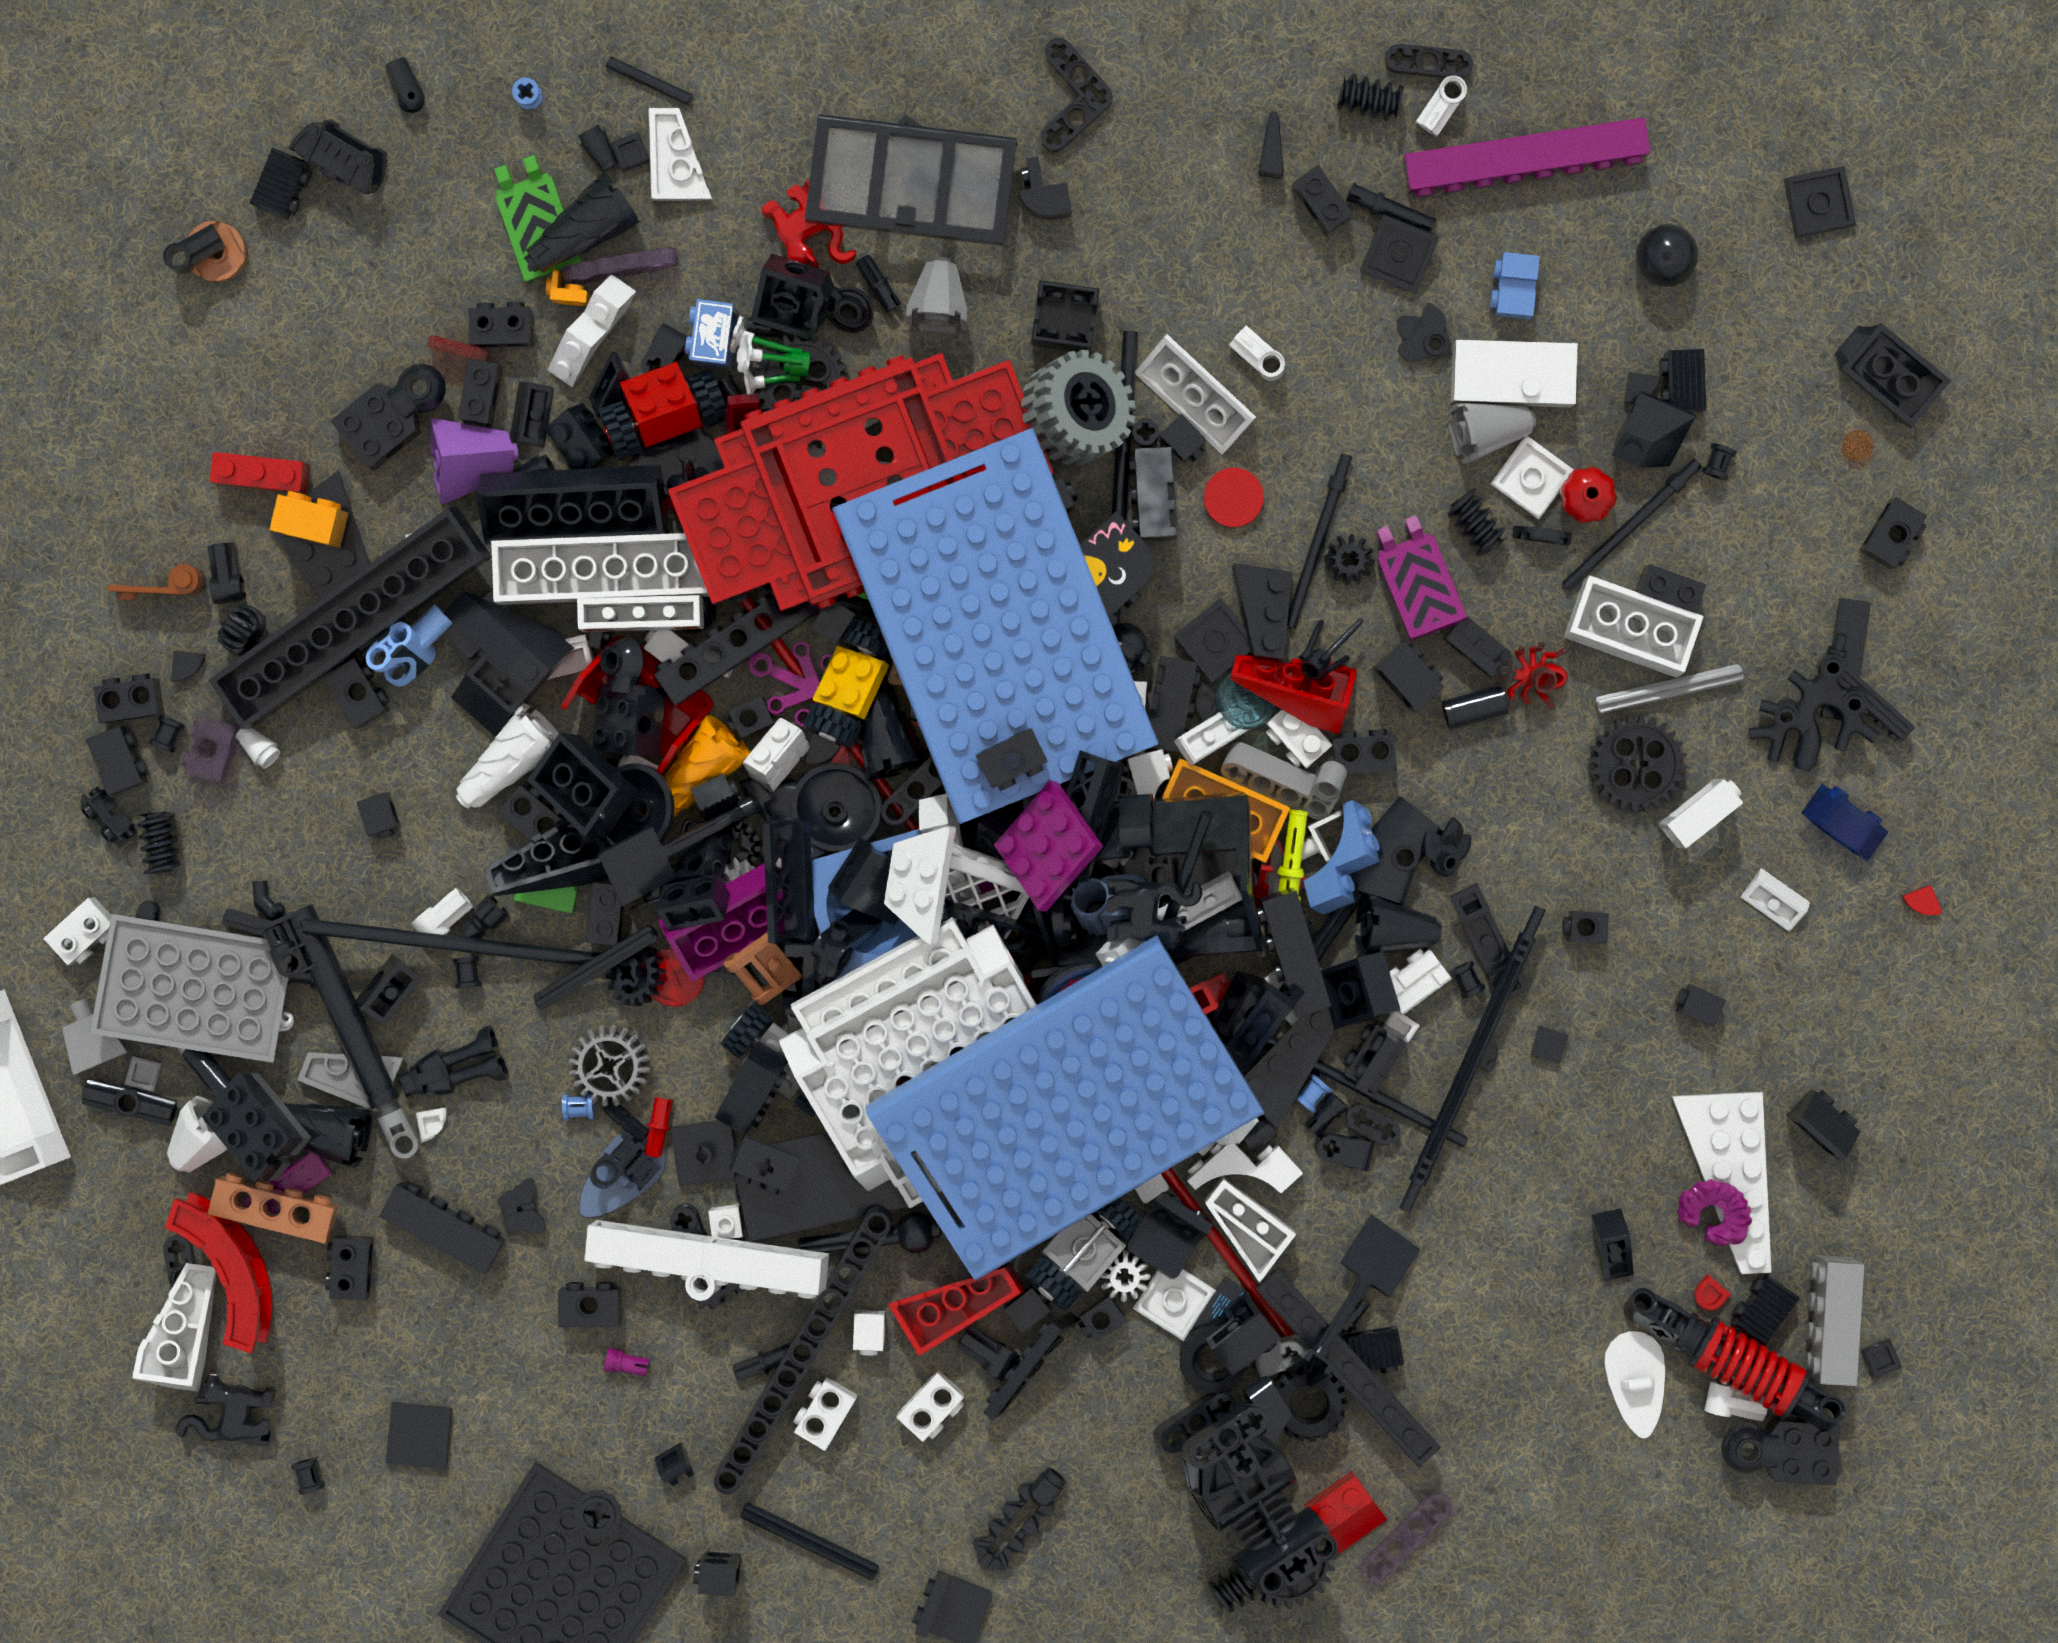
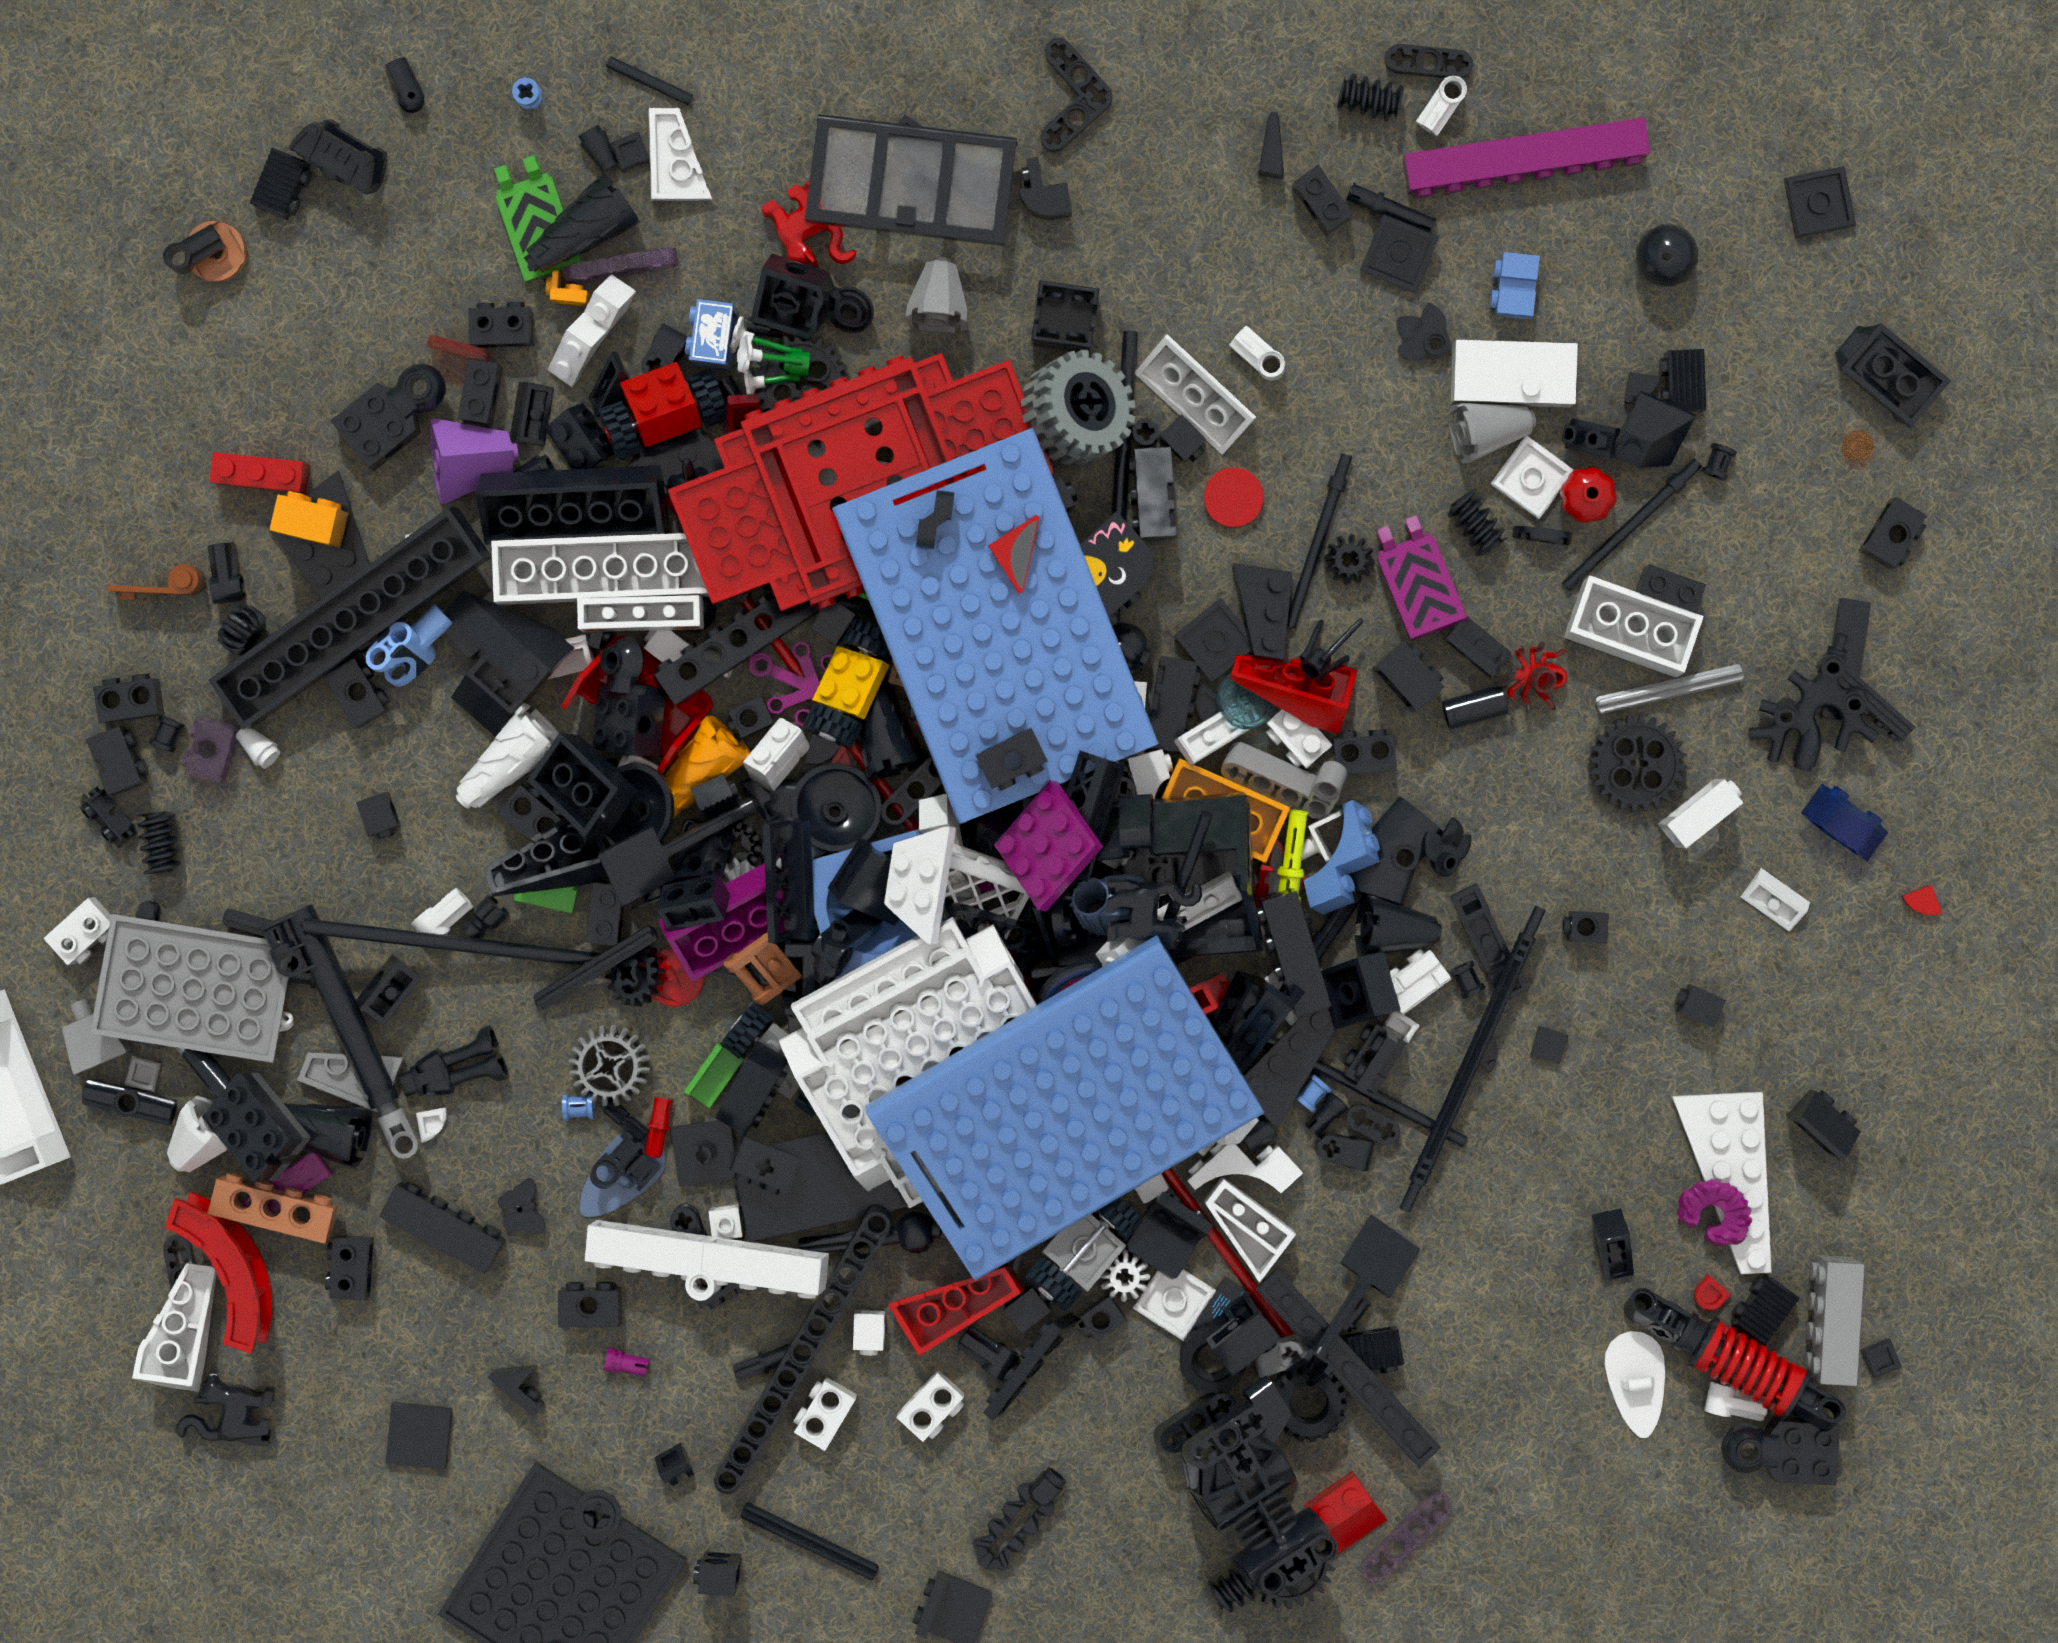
black tile [171,651,206,681] -> none
black arm [252,881,285,921] -> none
black bush [291,1457,325,1495] -> none
black bush [452,956,482,989] -> none
black axle [856,255,902,314] -> none
none -> black slope [487,1365,544,1417]
none -> bright green panel [683,1041,745,1108]
none -> black piece [916,490,955,549]
none -> tile [988,515,1039,594]
none -> black hips [1561,418,1620,458]

